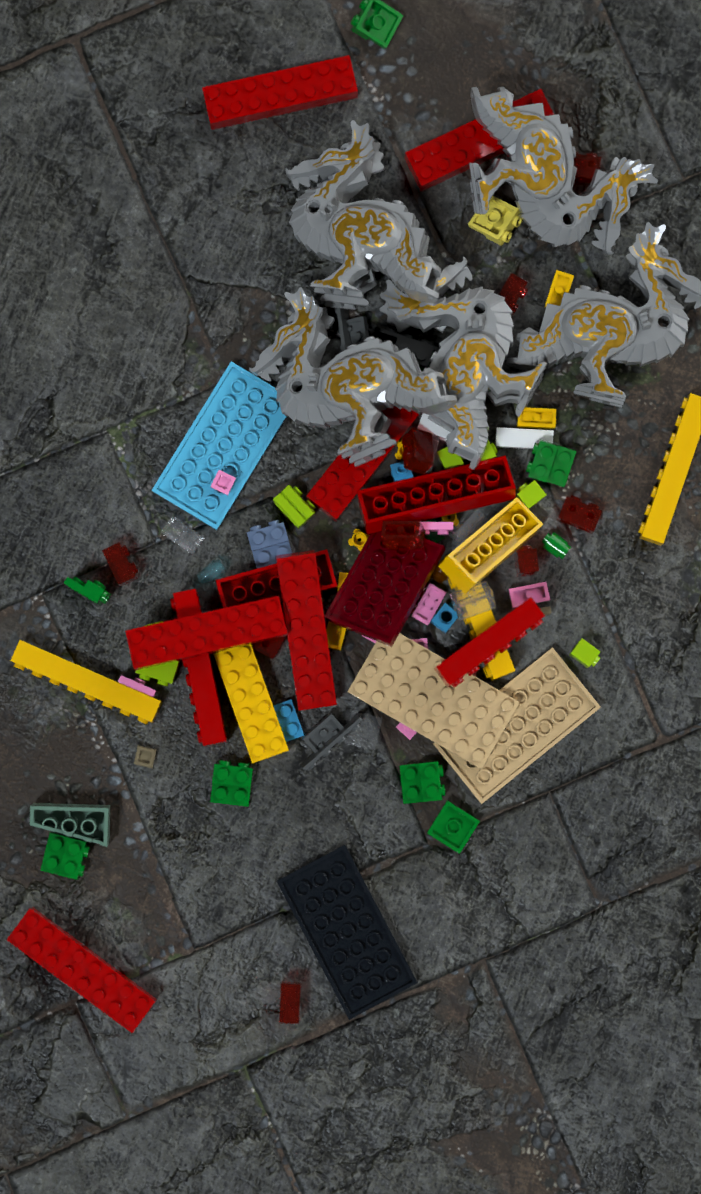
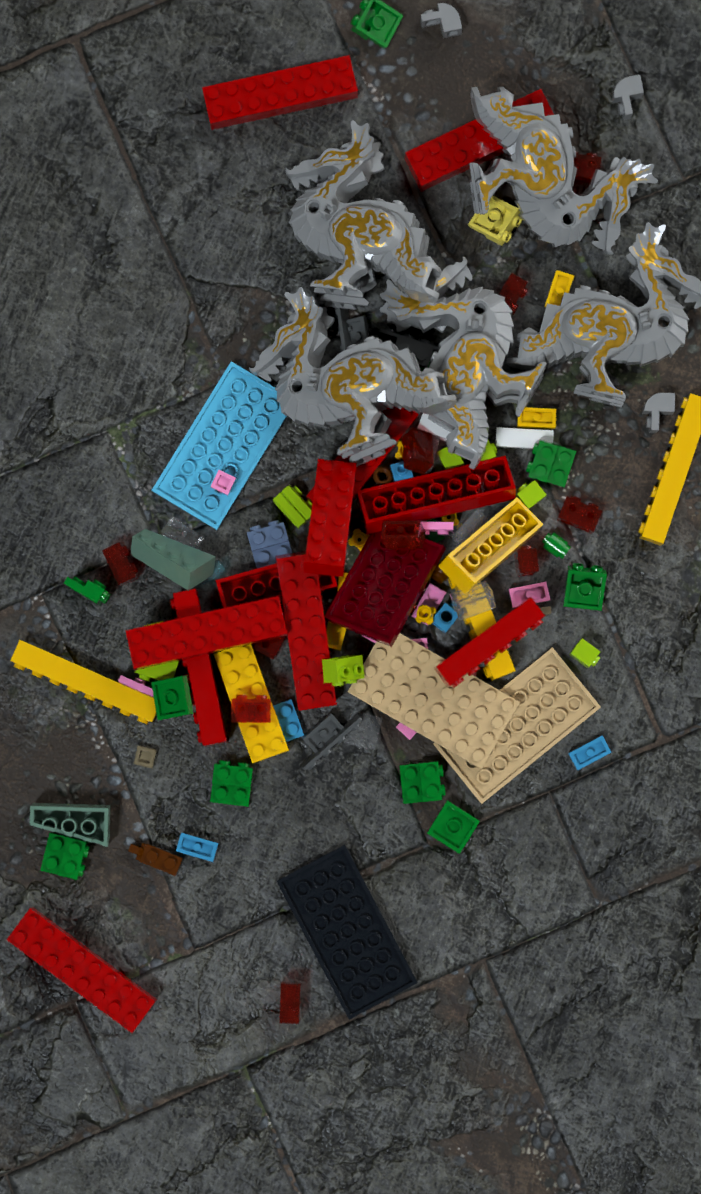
none -> reddish brown hinge [128,843,183,876]
none -> sand green wedge [130,529,216,591]
none -> green plate [151,675,193,720]
none -> dark azure plate [176,833,219,862]
none -> clear red brick [231,695,271,723]
none -> red brick [304,459,357,577]
none -> lime brick [322,655,365,686]
none -> reddish brown cone [373,466,393,485]
none -> yellow plate [415,605,436,625]
none -> light grey brick [420,3,462,38]
none -> green plate [563,563,607,611]
none -> dark azure plate [568,735,612,770]
none -> light grey brick [612,75,644,120]
none -> light grey brick [642,393,675,433]

